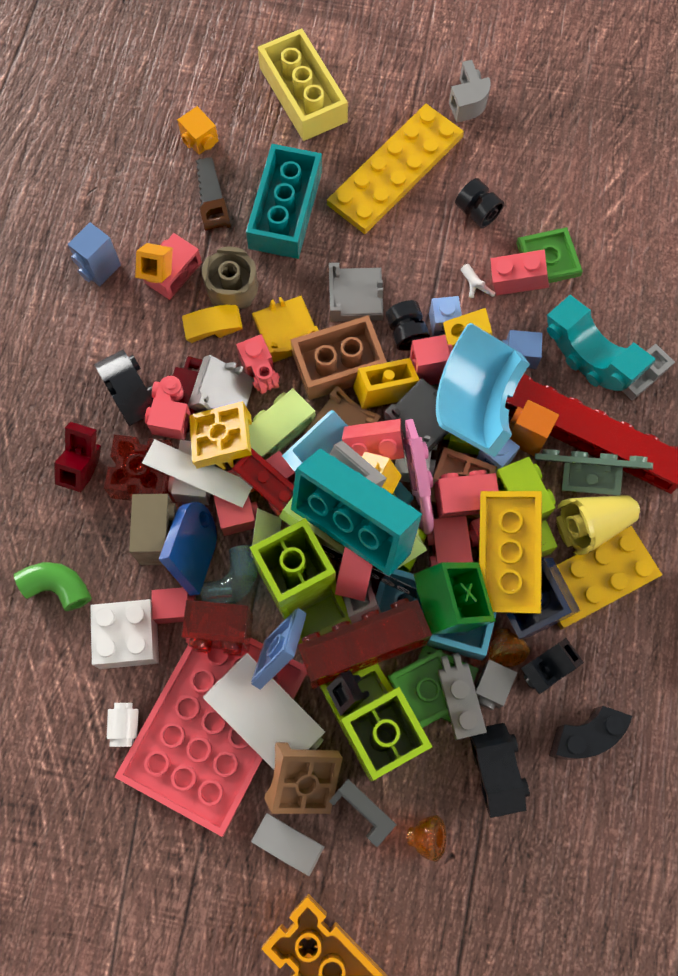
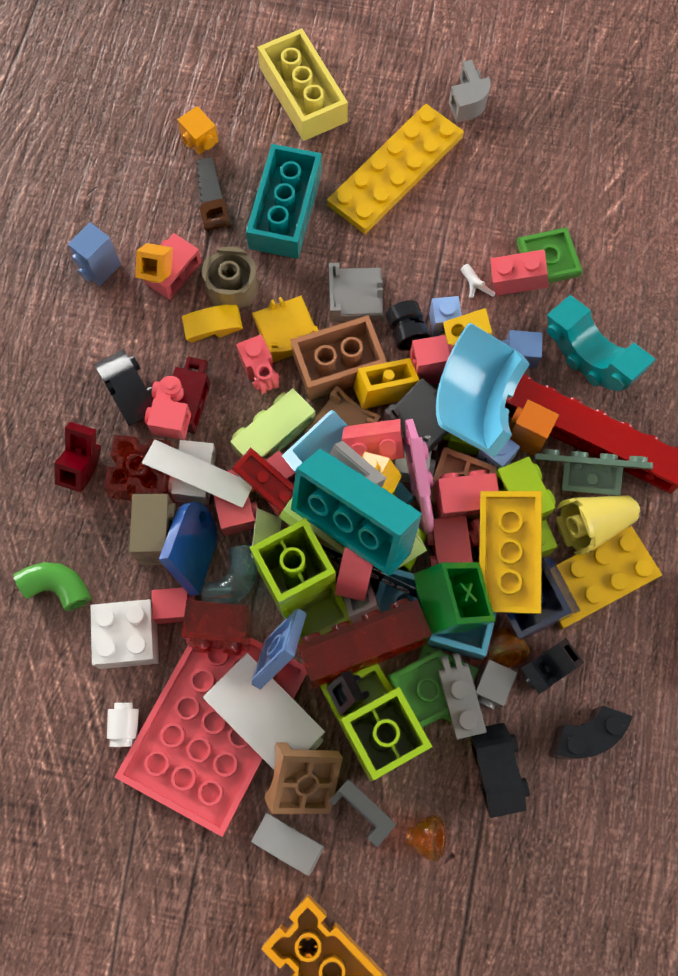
piece [188,355,254,412] -> none
yellow piece [189,401,252,470] -> none
black wheel [455,178,505,228] -> none
light grey slope [622,344,675,401] -> none

